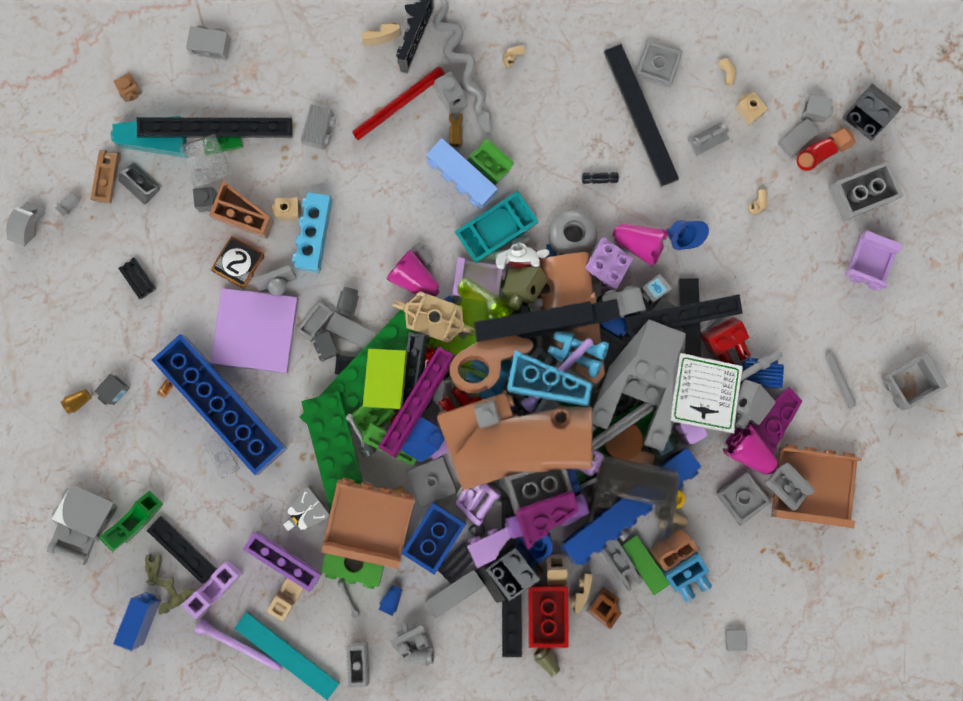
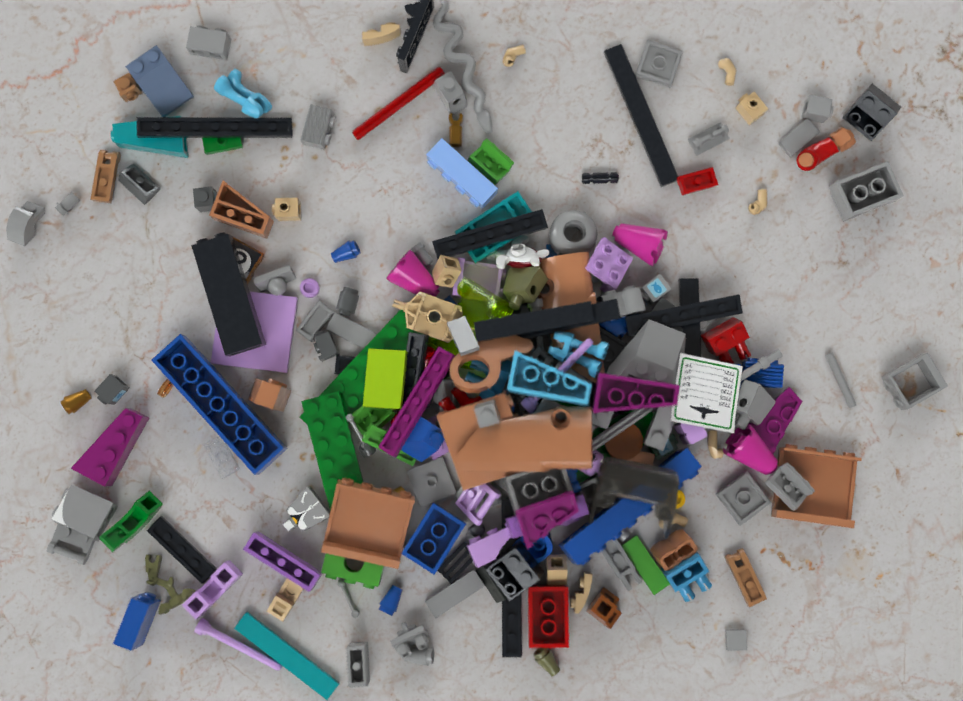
black tile [118,258,156,300] -> none
clear bracket [179,134,231,188] -> none
medium azure brick [292,192,332,273] -> none
blue piece [666,220,709,250] -> none
lavender panel [845,231,903,290] -> none
none -> magenta wedge [70,408,149,487]
none -> sand blue slope [125,45,194,117]
none -> black brick [191,232,266,357]
none -> medium azure piece [214,69,272,119]
none -> nougat wedge [248,378,291,412]
none -> lavender tile [300,278,320,298]
none -> blue cone [331,240,361,263]
none -> black plate [432,209,548,260]
none -> tan brick [432,255,461,288]
none -> tile [447,316,479,356]
none -> magenta wedge [592,373,680,413]
none -> red plate [676,167,718,196]
none -> tan arm [707,430,724,459]
none -> medium nougat plate [724,548,767,607]

